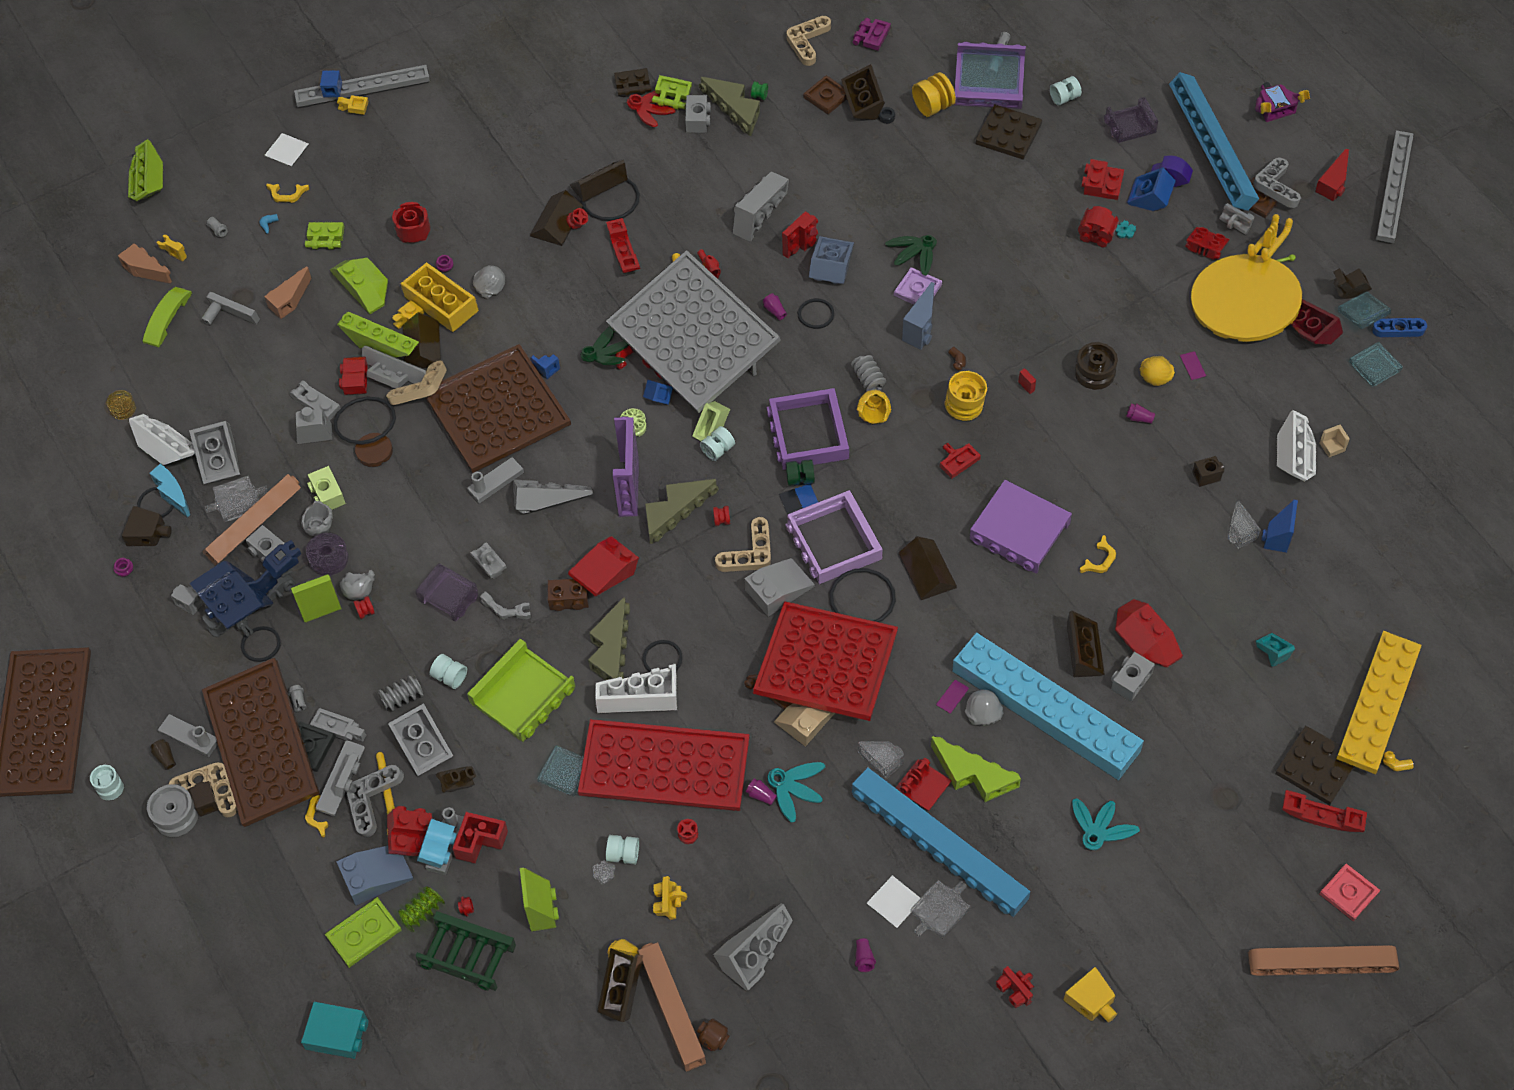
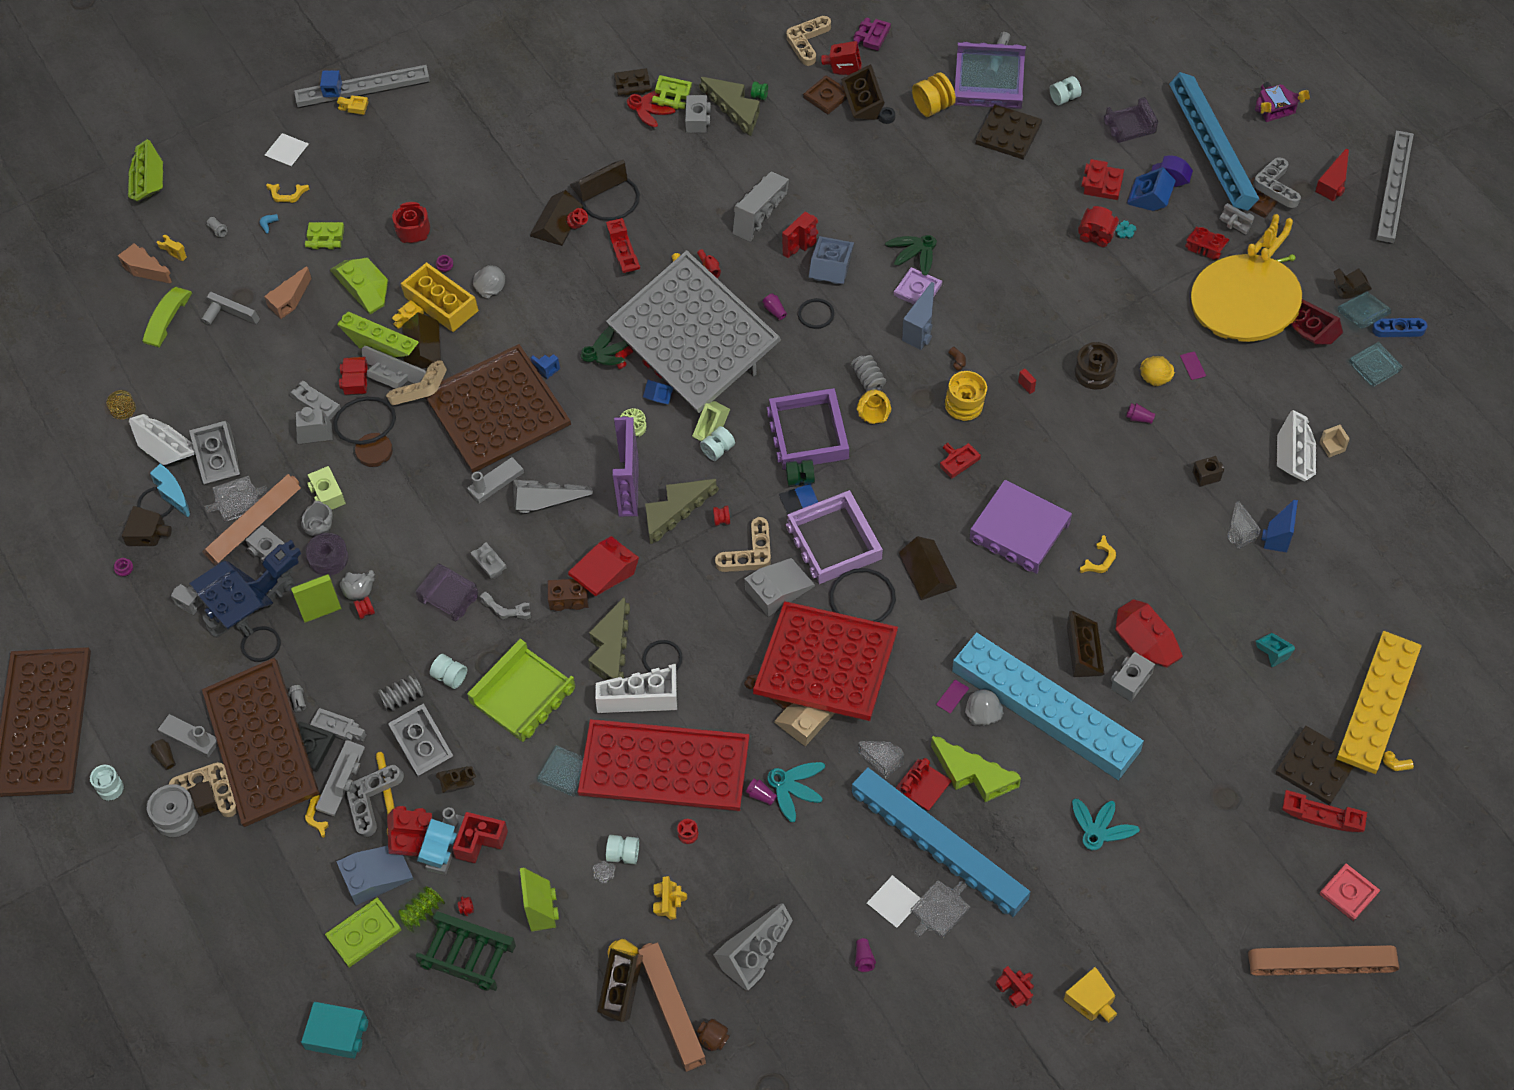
none -> red torso [821,41,862,75]

